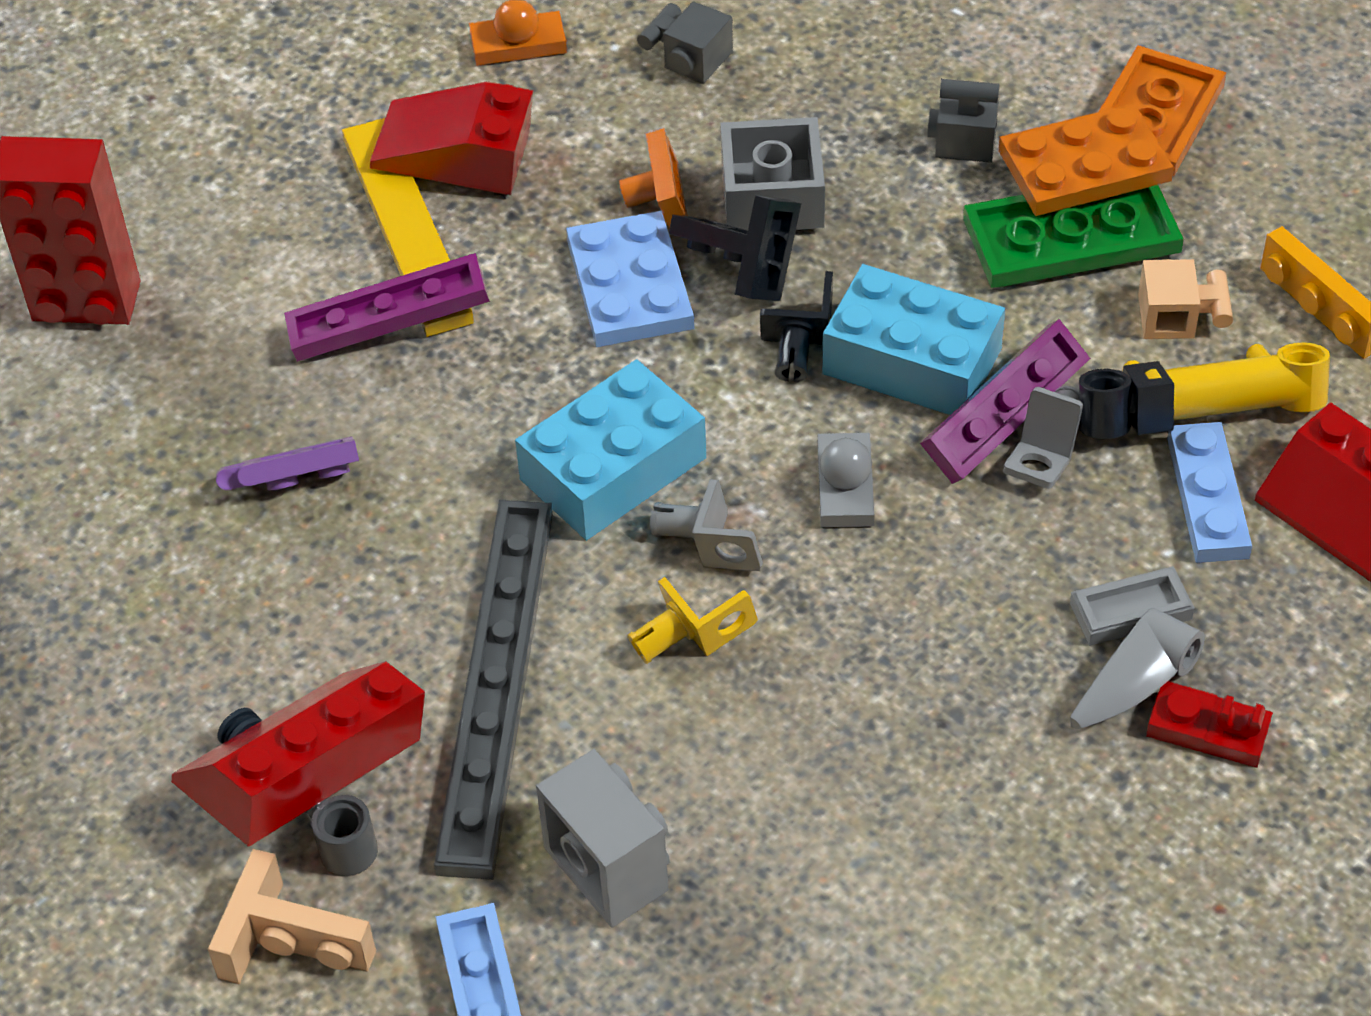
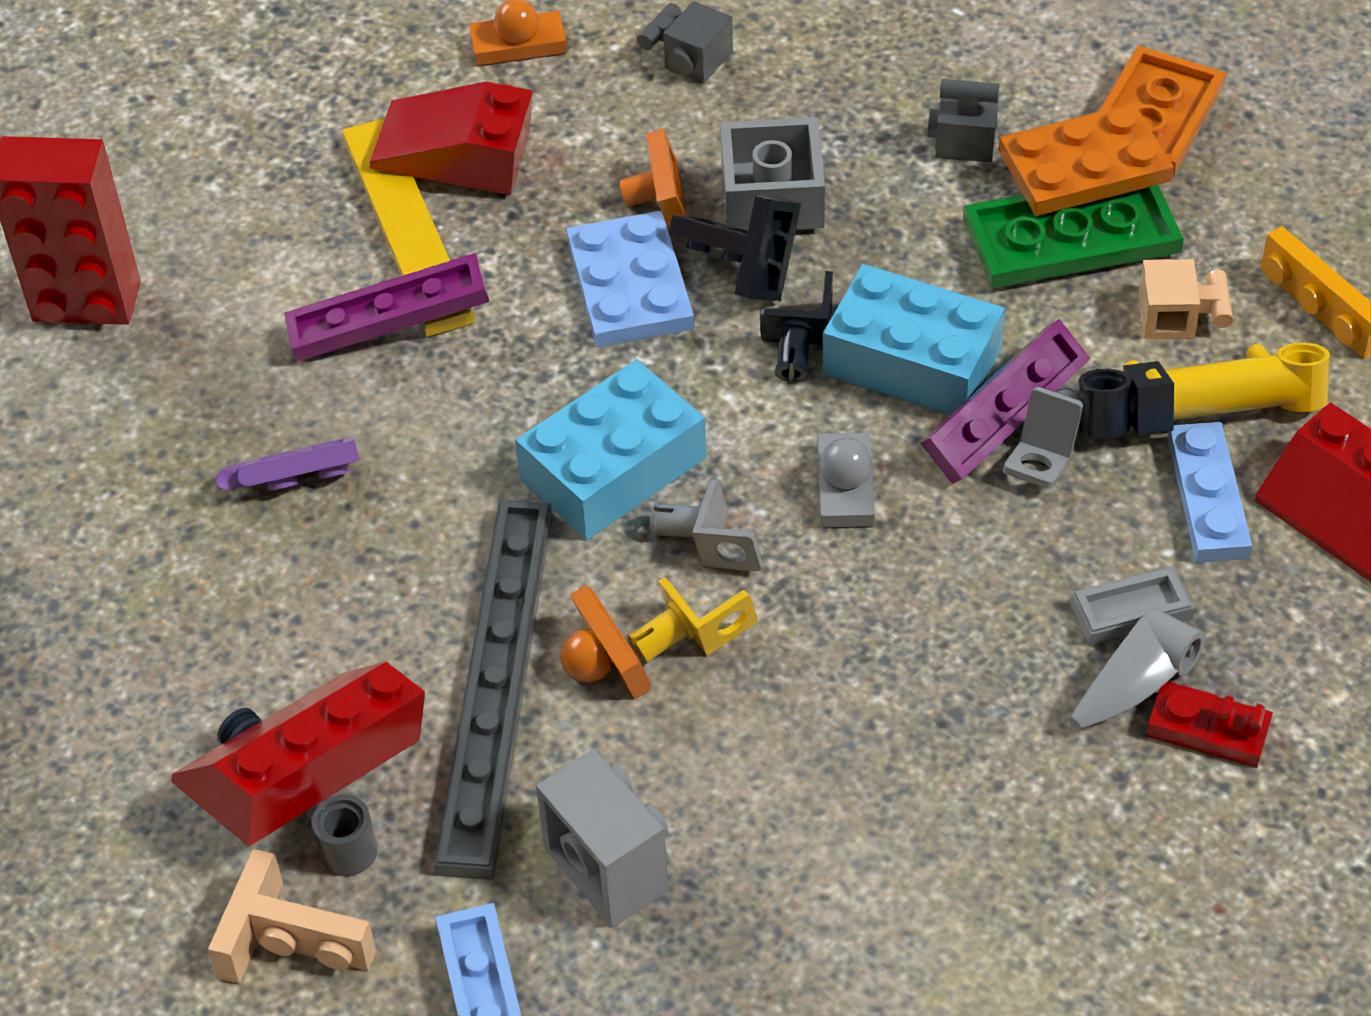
none -> orange tile [561,585,651,700]

